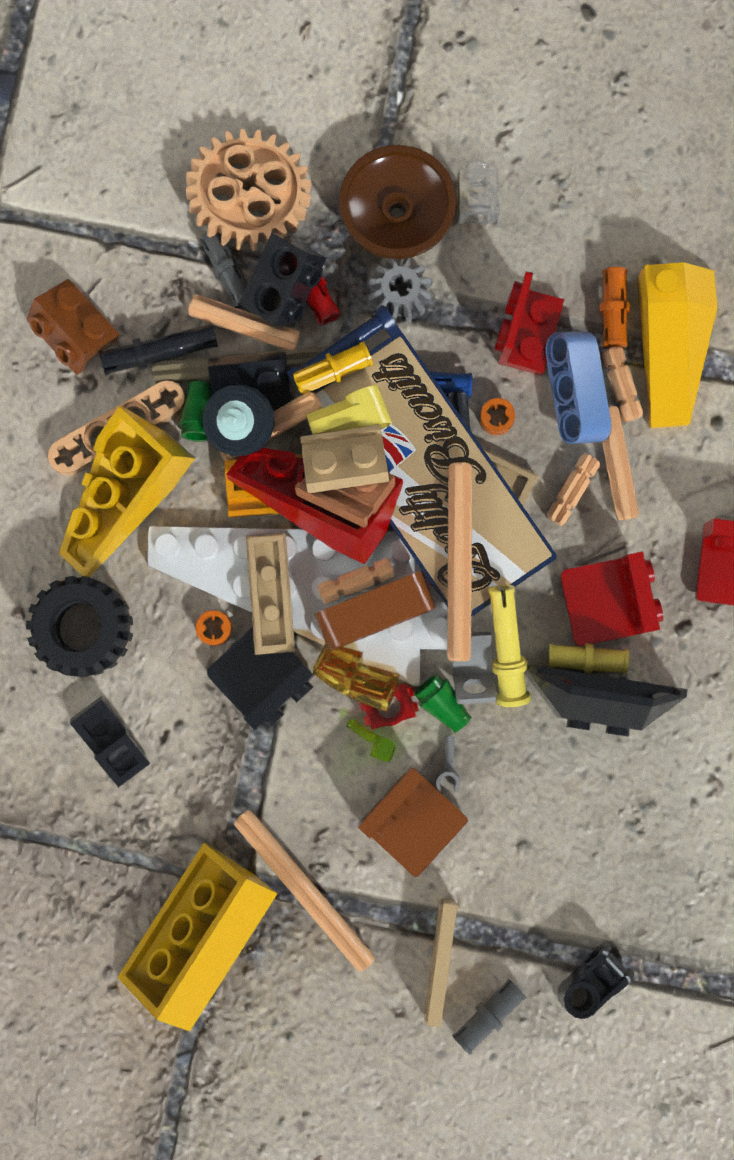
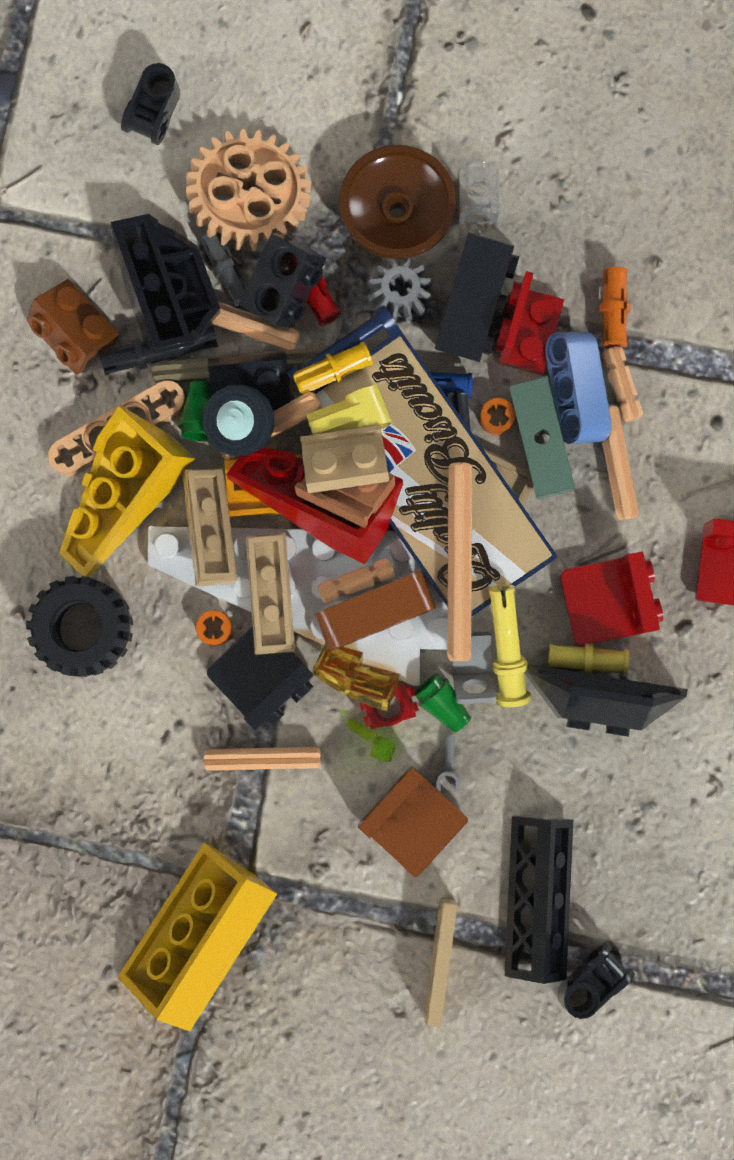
black slope [70,696,150,788] -> none
light nougat axle [234,810,375,972] -> none
dark grey pin [452,978,527,1055] -> none
light nougat axle [546,453,600,526] -> none
yellow wedge [636,262,718,429] -> none
none -> black wedge [111,214,220,354]
none -> black piece [121,63,181,145]
none -> tan tile [182,468,237,586]
none -> light nougat axle [204,747,321,770]
none -> black wedge [435,232,520,362]
none -> black fence [504,816,574,984]
none -> sand green tile [509,376,576,500]

